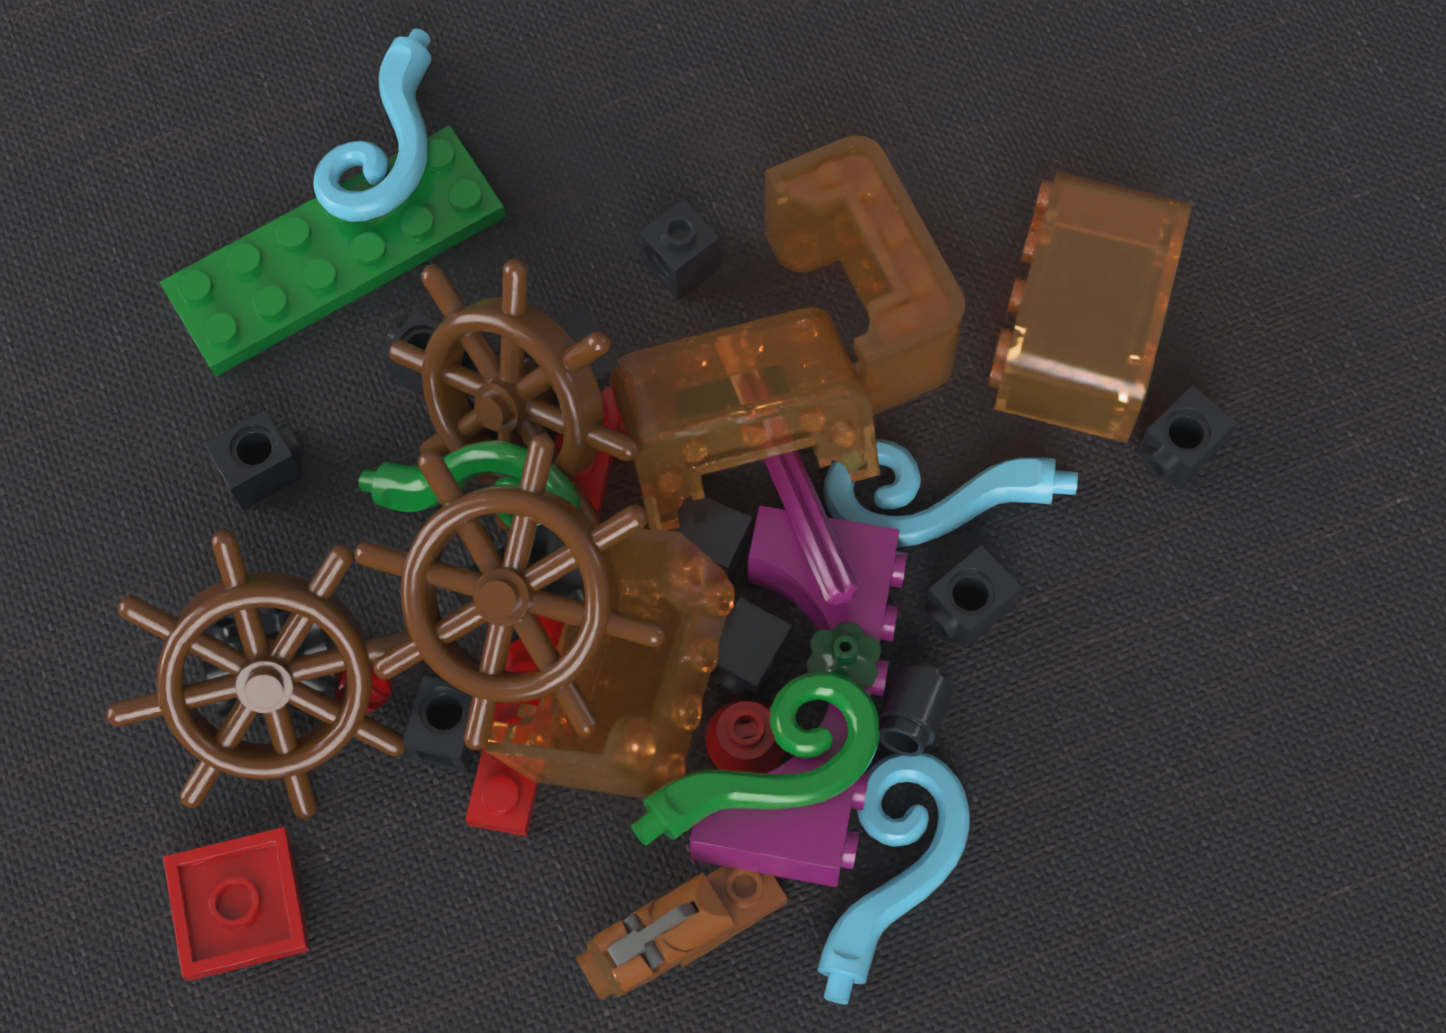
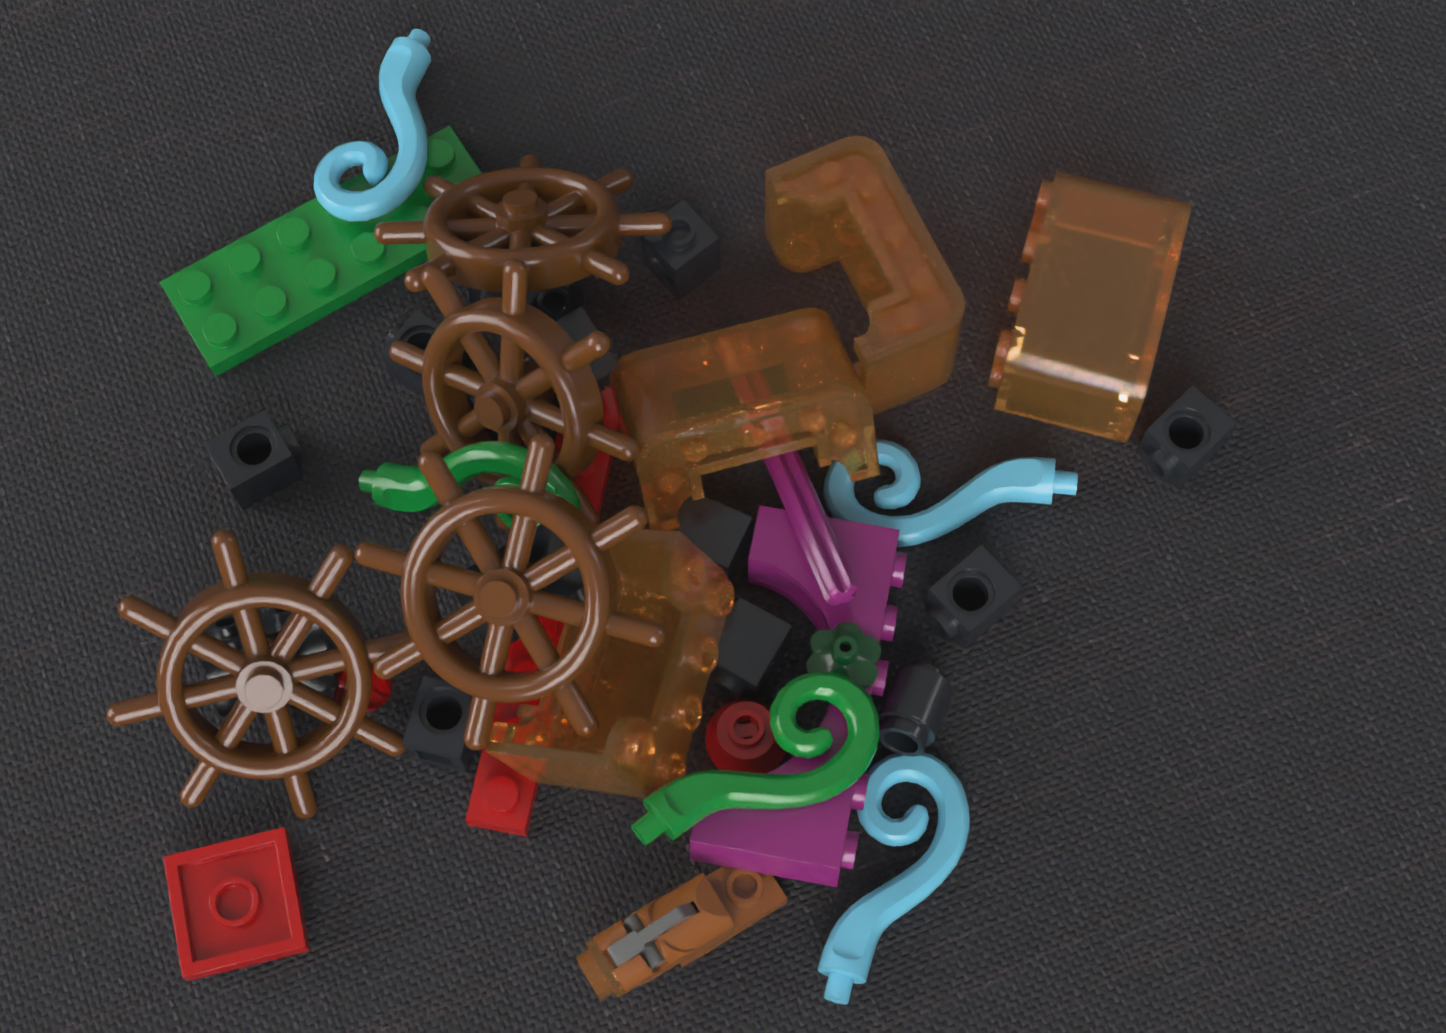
none -> reddish brown brick [374,154,672,321]

